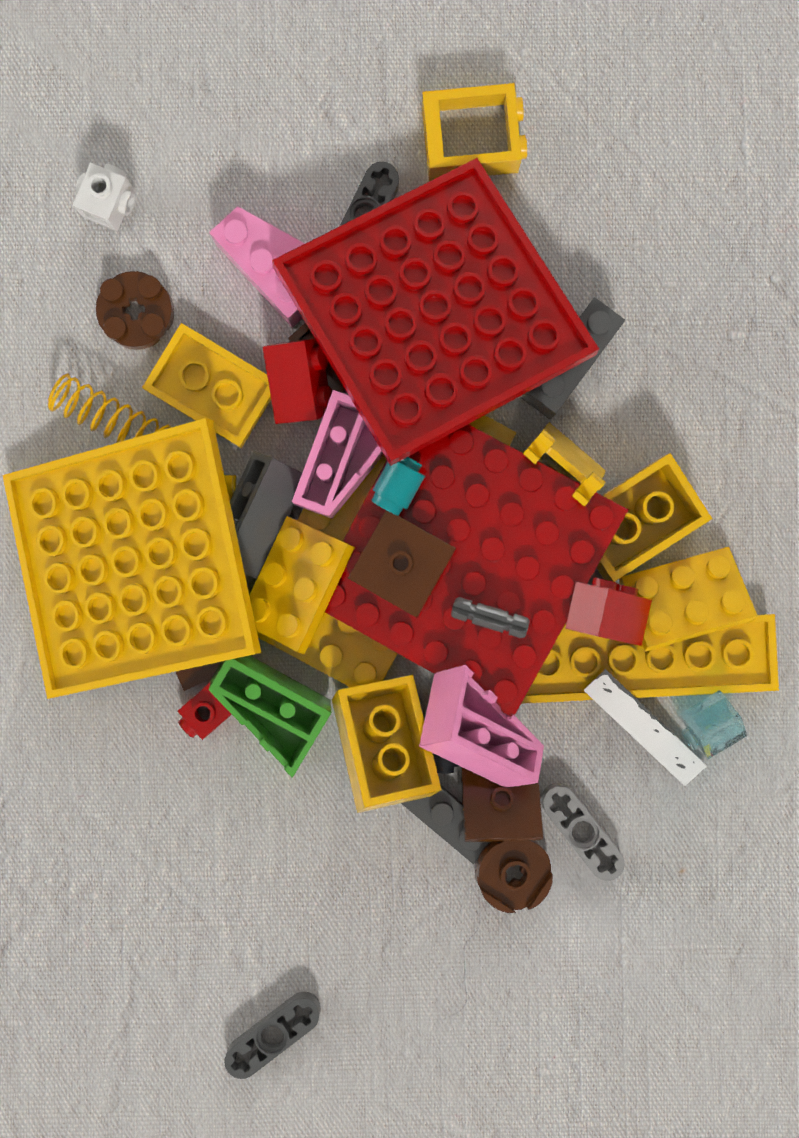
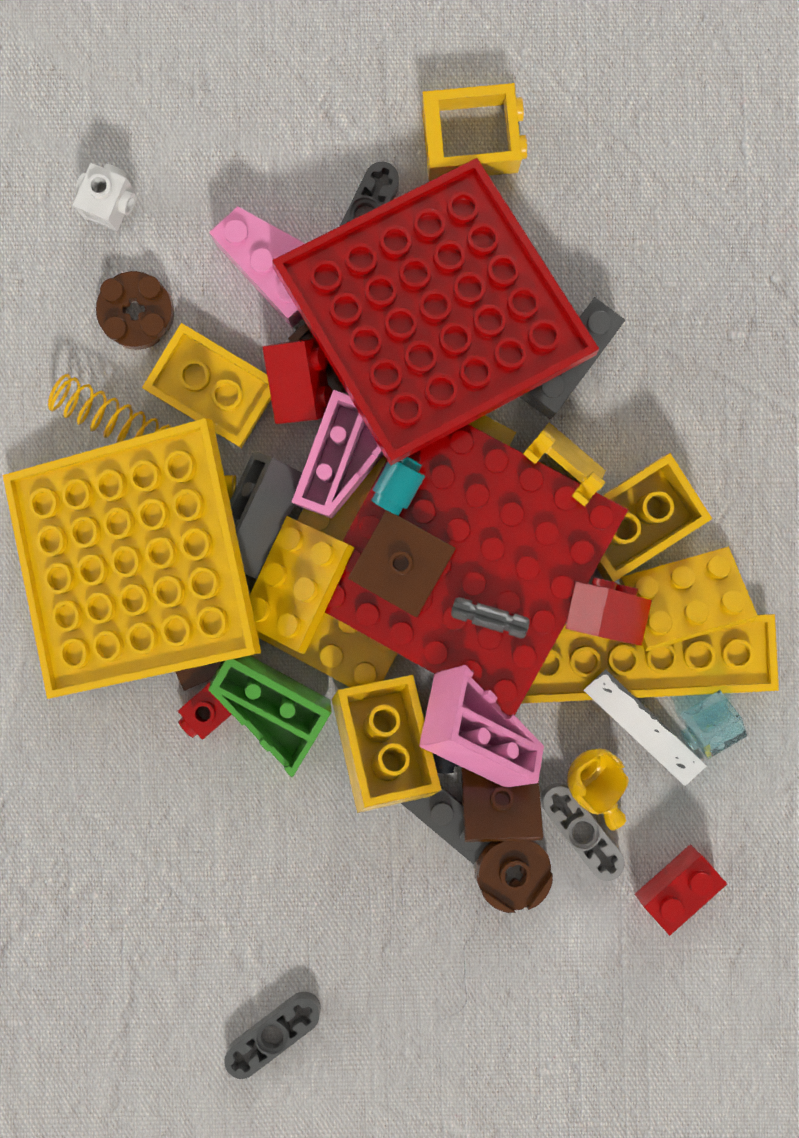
none -> yellow hair [567,748,629,831]
none -> red brick [634,844,727,936]

